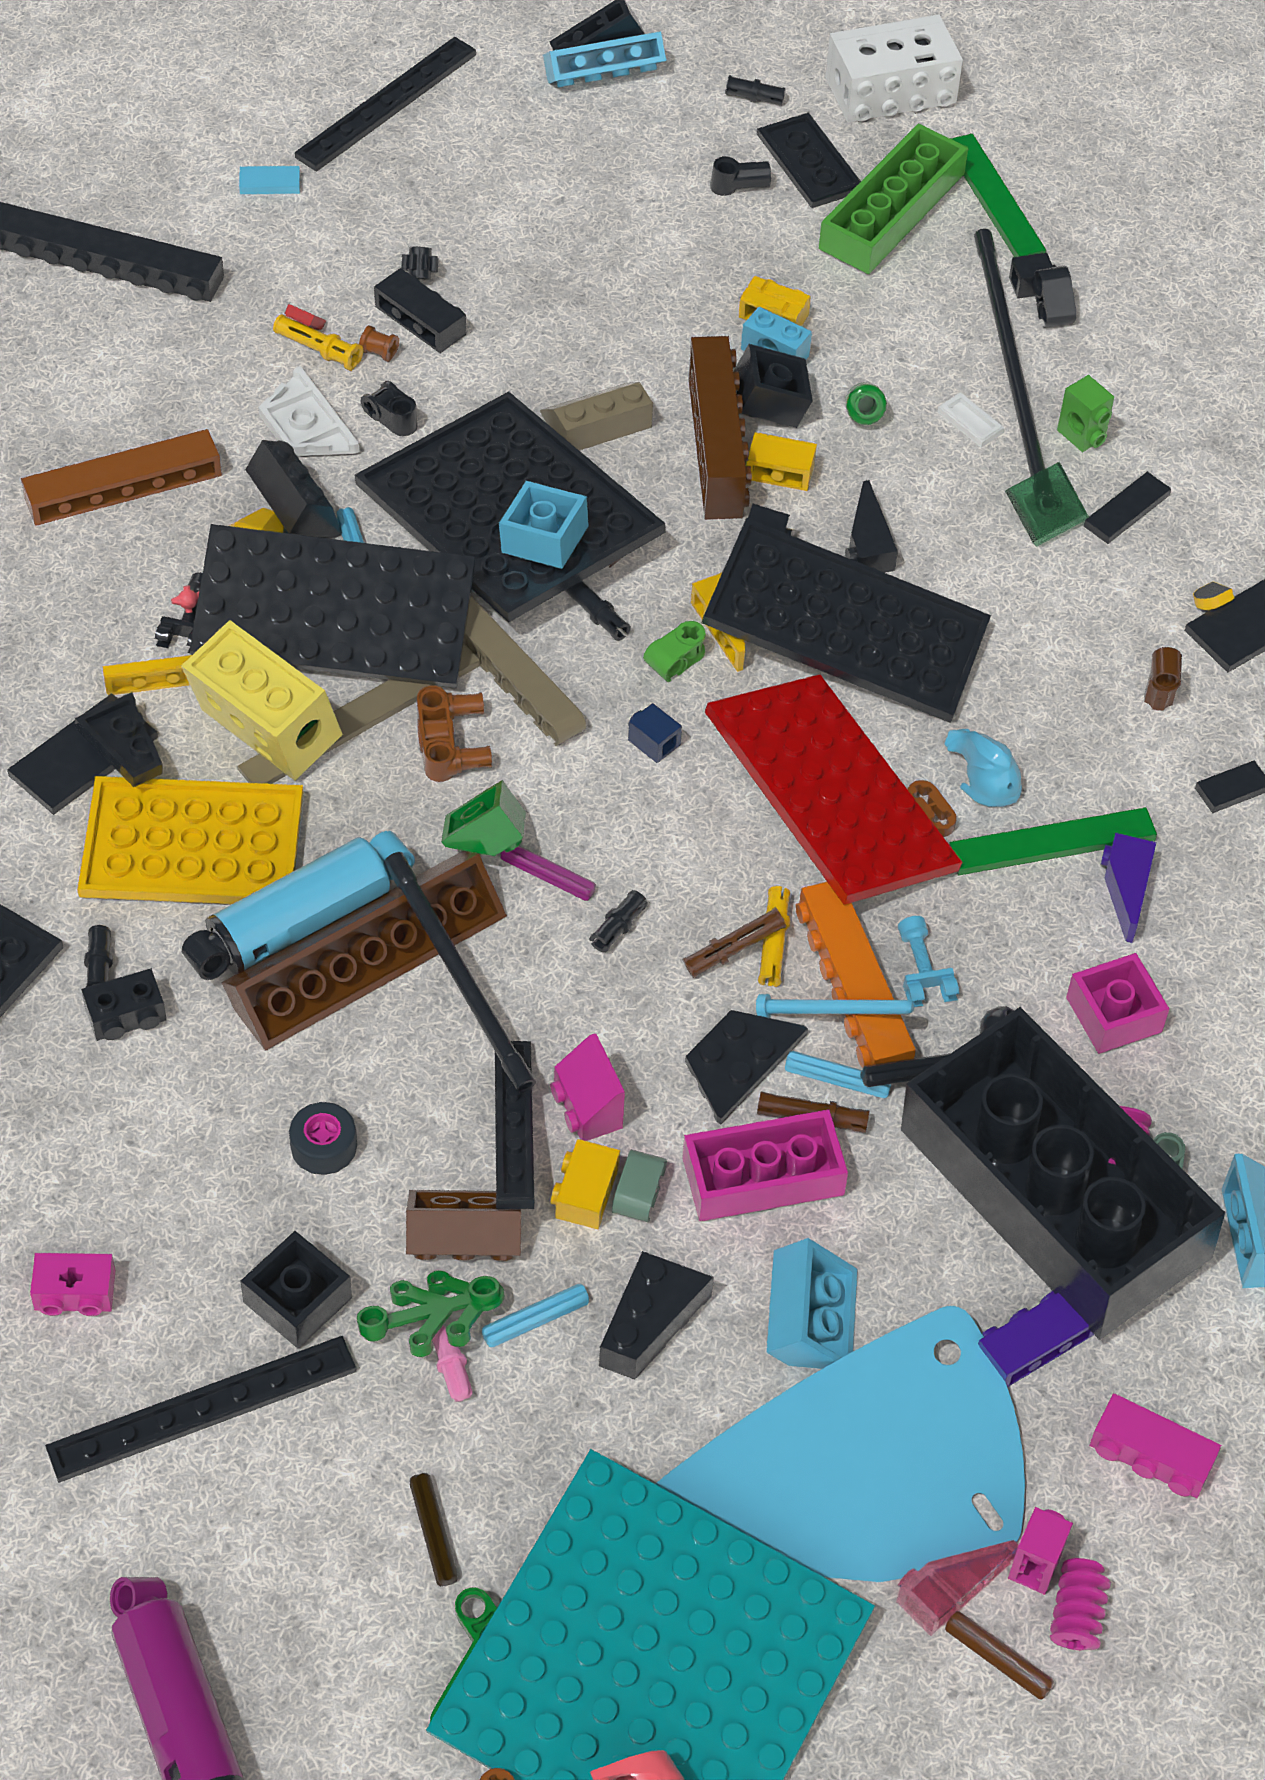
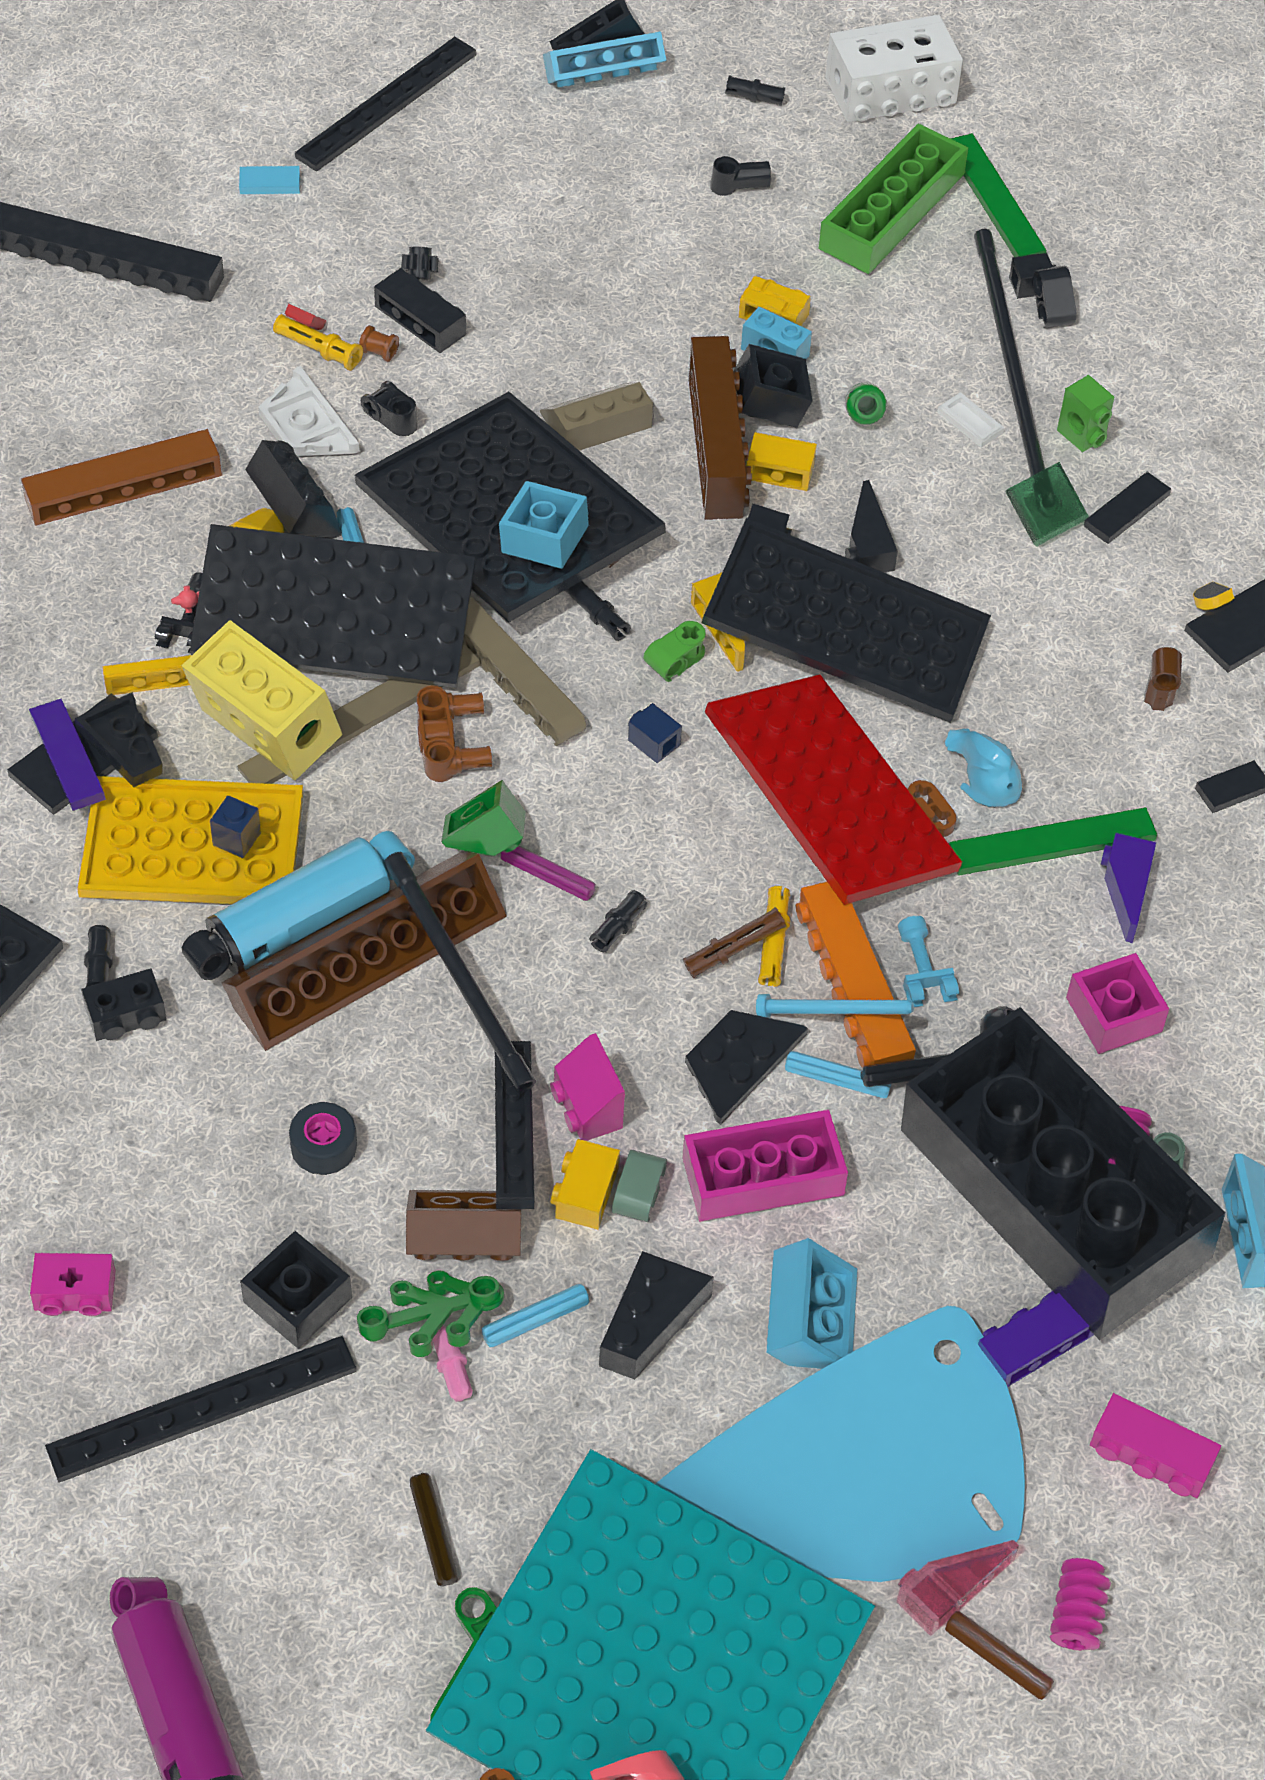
black tile [757,112,861,208] -> none
reddish brown pin [757,1091,870,1134] -> none
dark pink brick [1008,1507,1073,1595] -> none
none -> dark purple tile [29,698,106,811]
none -> dark blue brick [210,795,261,858]

